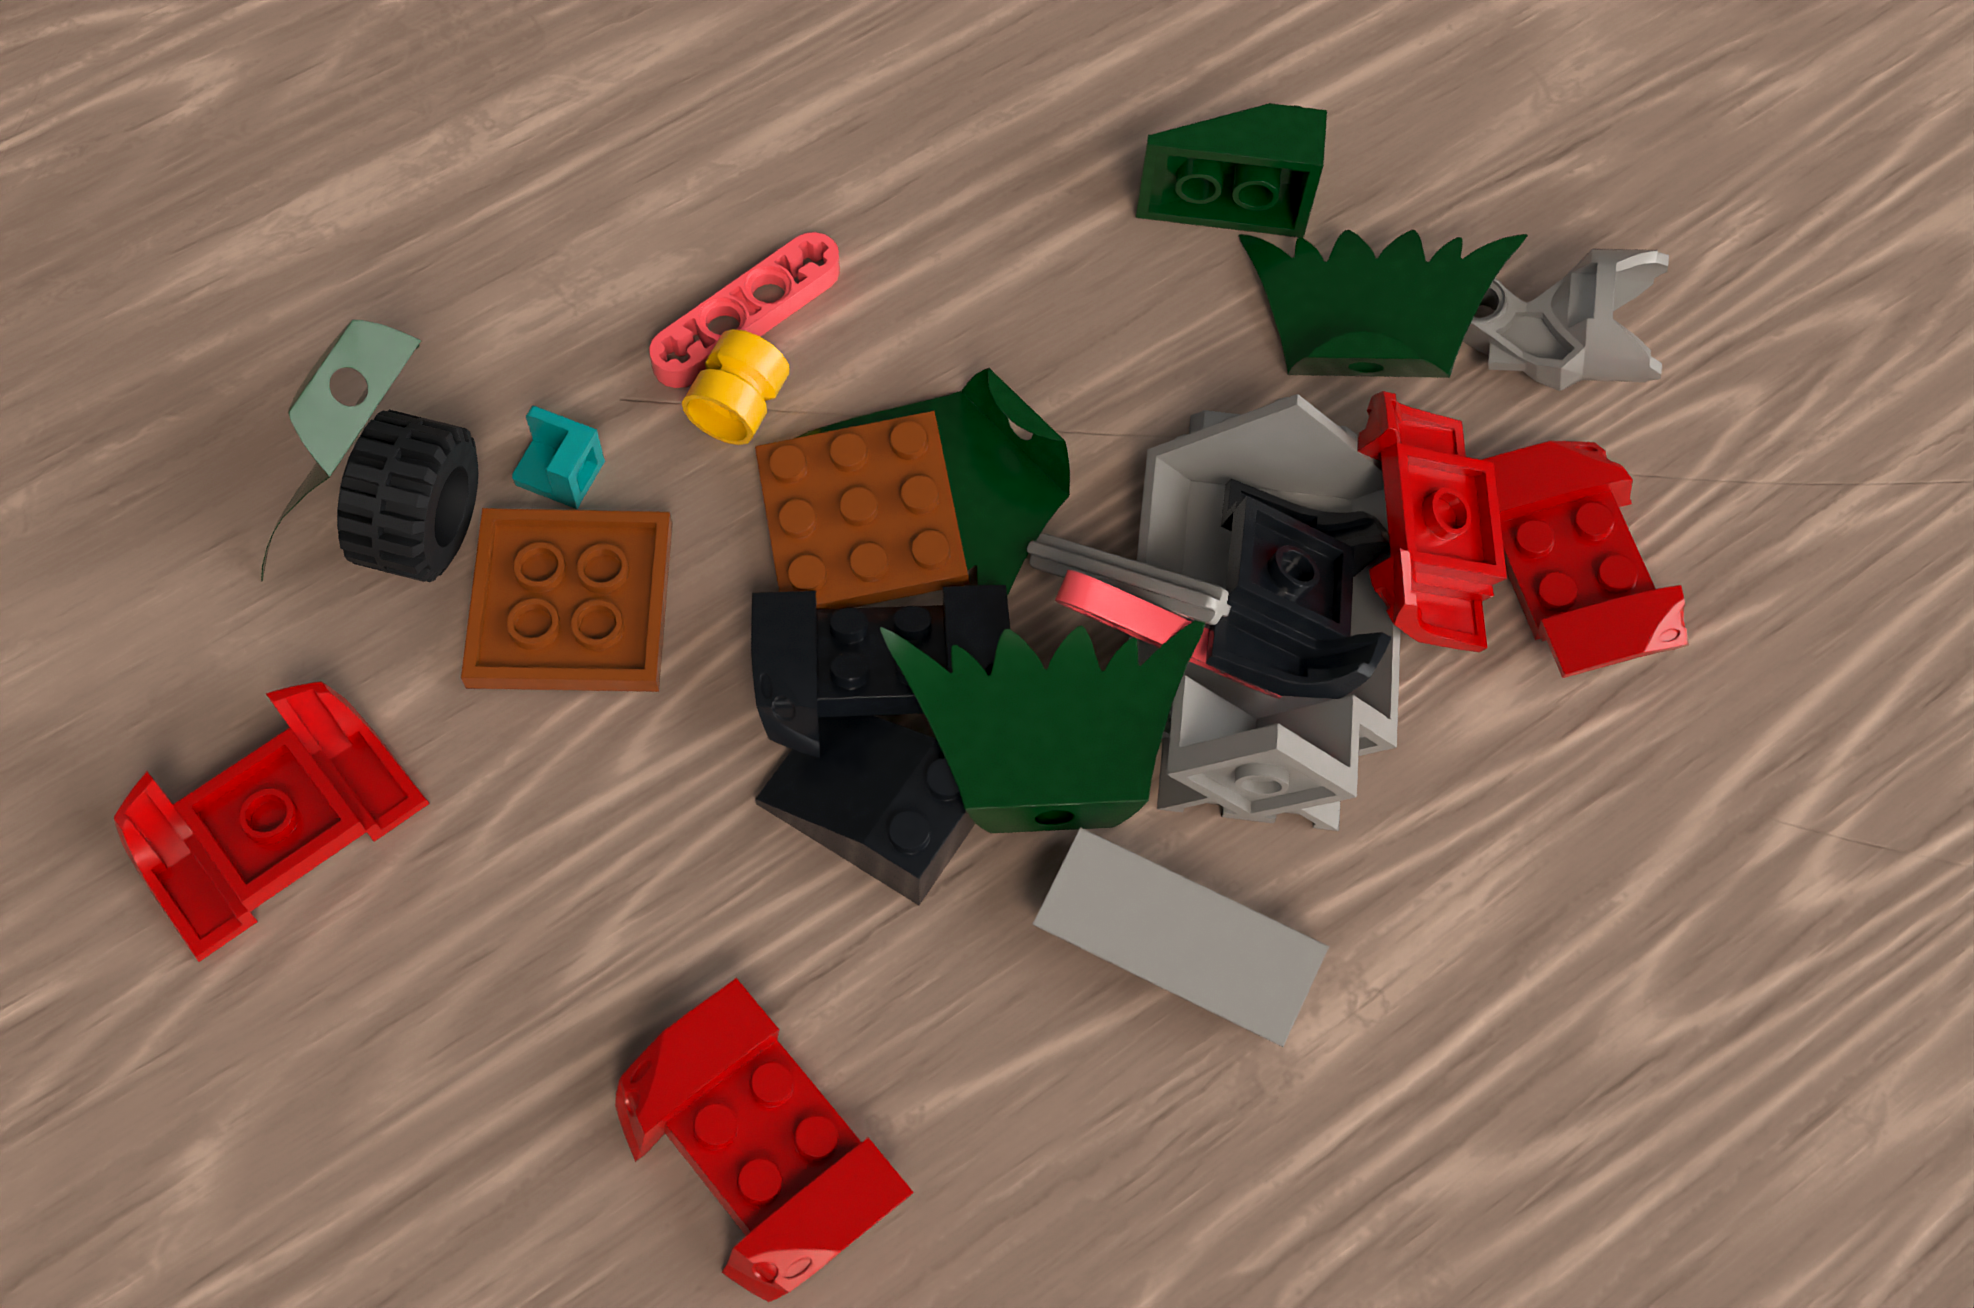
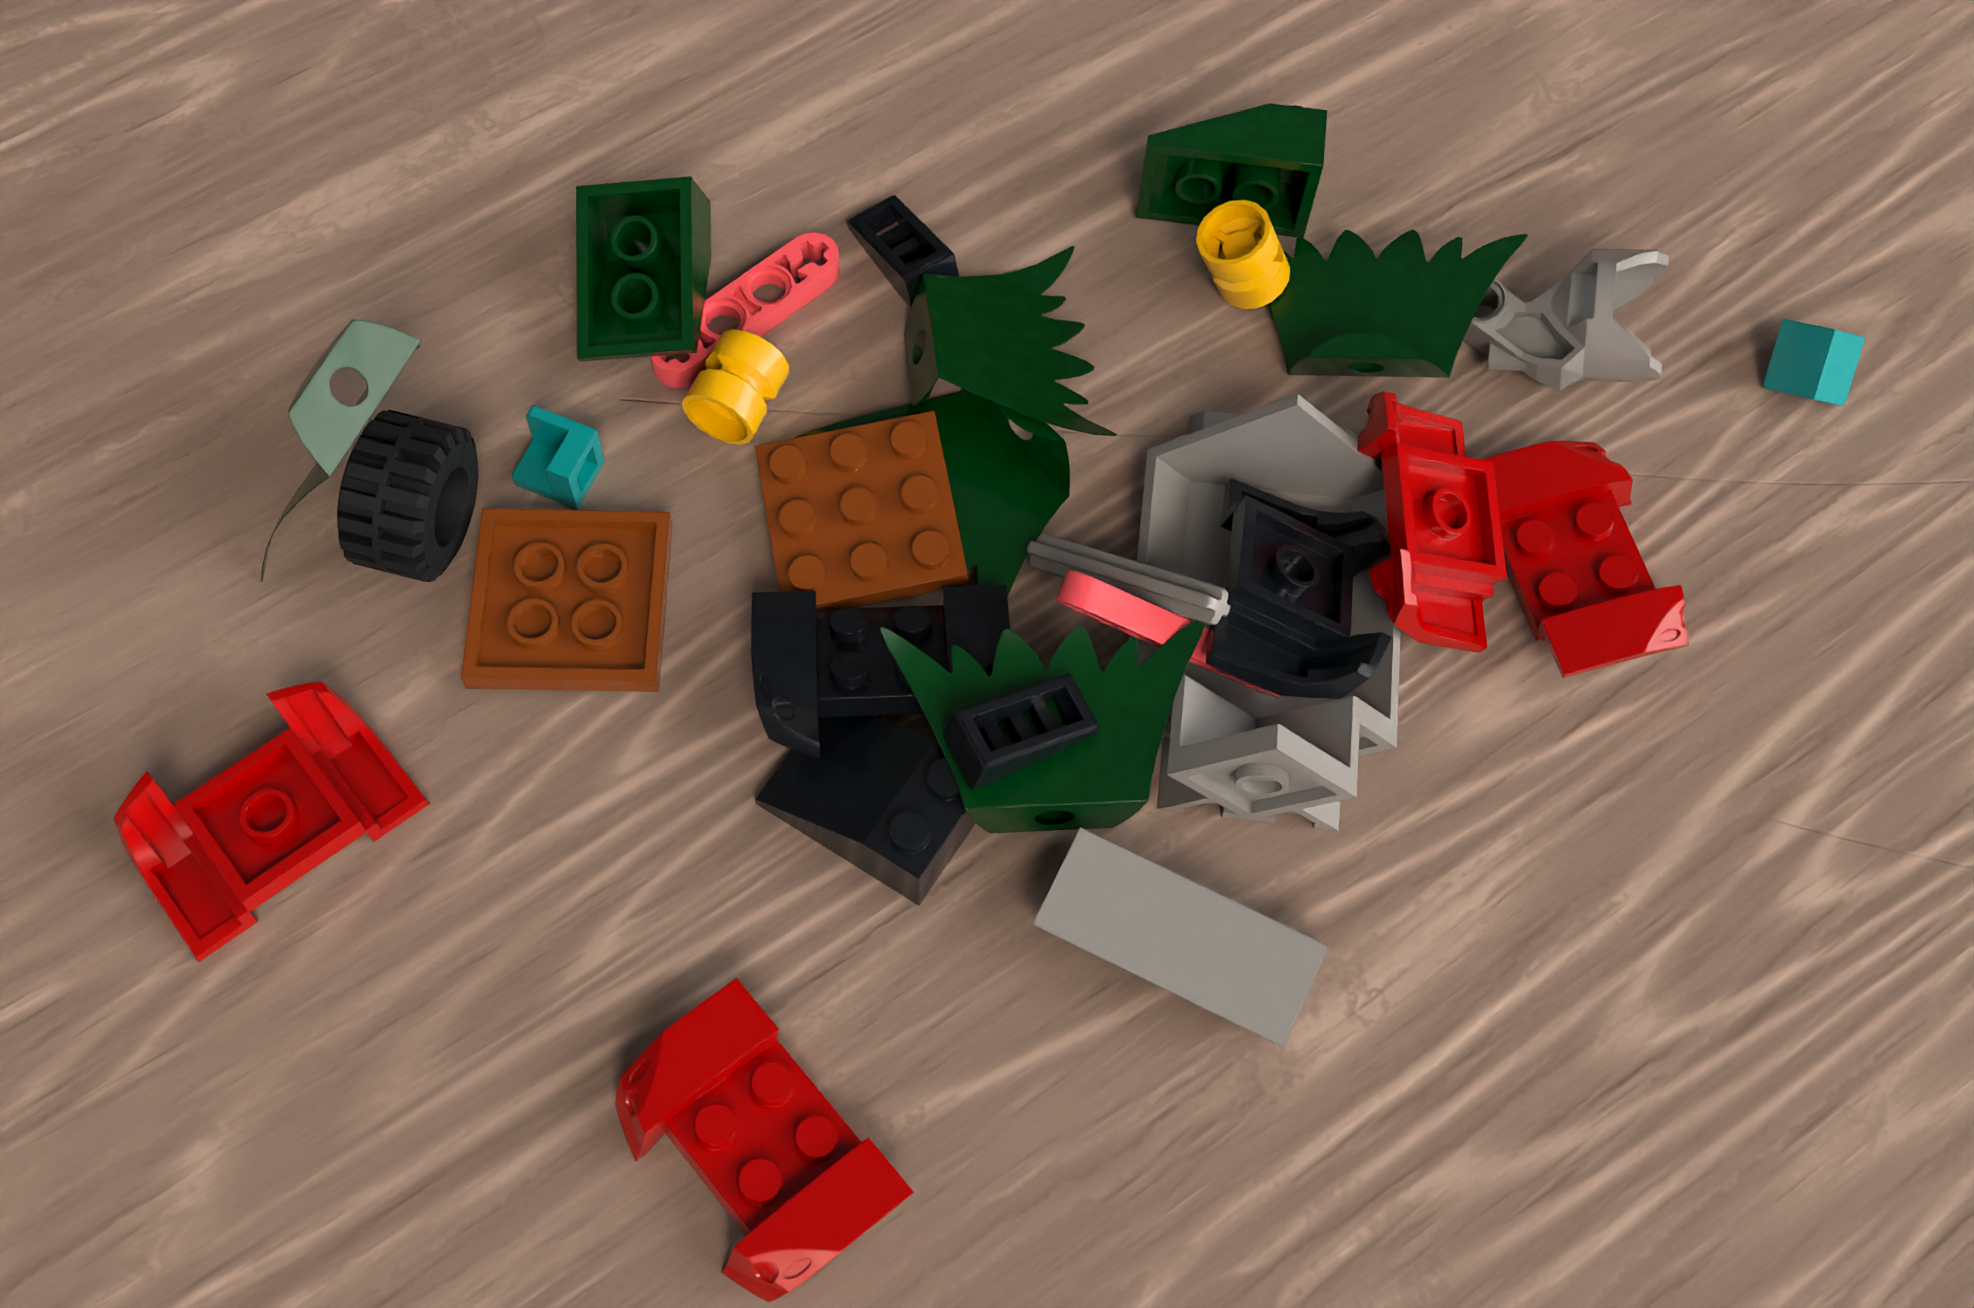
none -> dark green slope [576,176,711,362]
none -> black slope [847,195,959,307]
none -> dark green piece [904,246,1117,436]
none -> black slope [943,673,1101,790]
none -> yellow wheel [1196,200,1290,310]
none -> teal panel [1763,319,1866,406]

